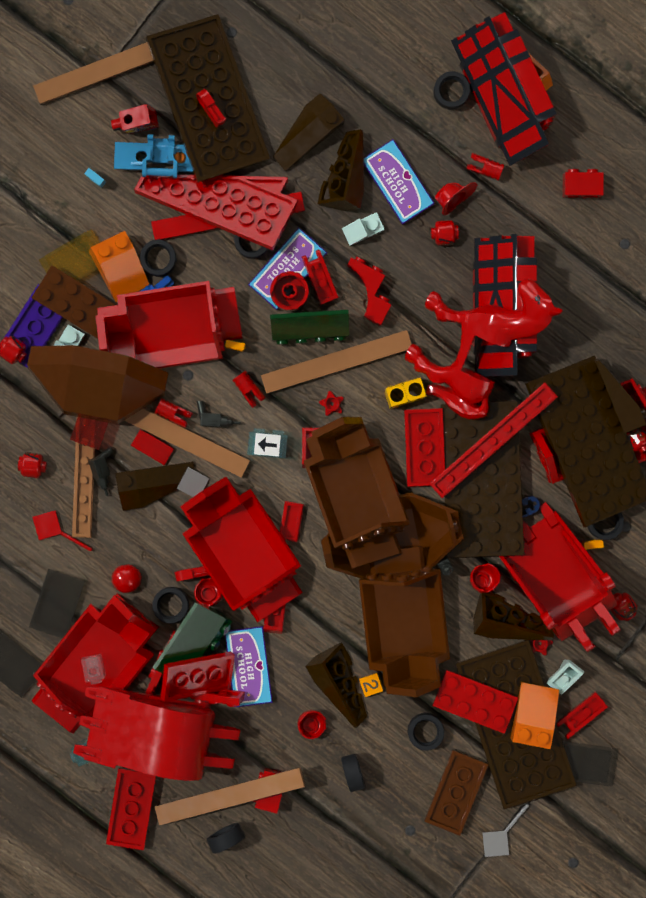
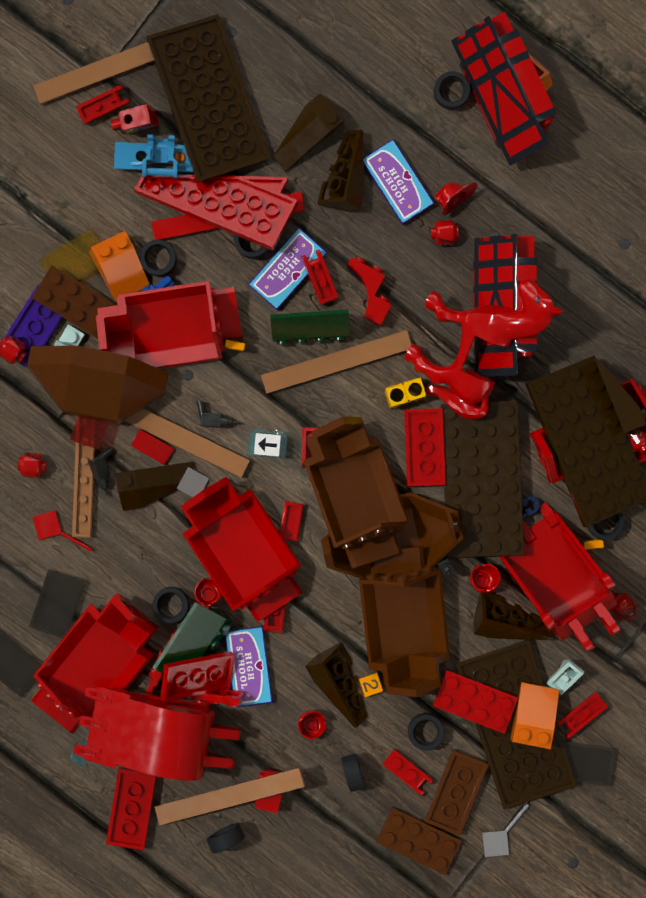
clear brick [81,653,106,684] -> none
medium azure tile [84,168,106,188] -> none
red hair [111,564,142,593] -> none
red hinge [155,398,193,428] -> none
red piece [174,566,209,581] -> none
red piece [196,89,226,128] -> none
red hinge [232,371,266,408] -> none
red brick [270,271,309,312] -> none
red plate [319,391,343,416] -> none
light aqua slope [342,212,385,246] -> none
red tile [430,382,558,498] -> none
red hinge [466,153,505,181] -> none
red plate [529,640,553,656] -> none
red brick [563,169,604,198] -> none
none -> red hinge [75,85,131,125]
none -> reddish brown plate [376,807,462,875]
none -> red hinge [382,749,434,796]

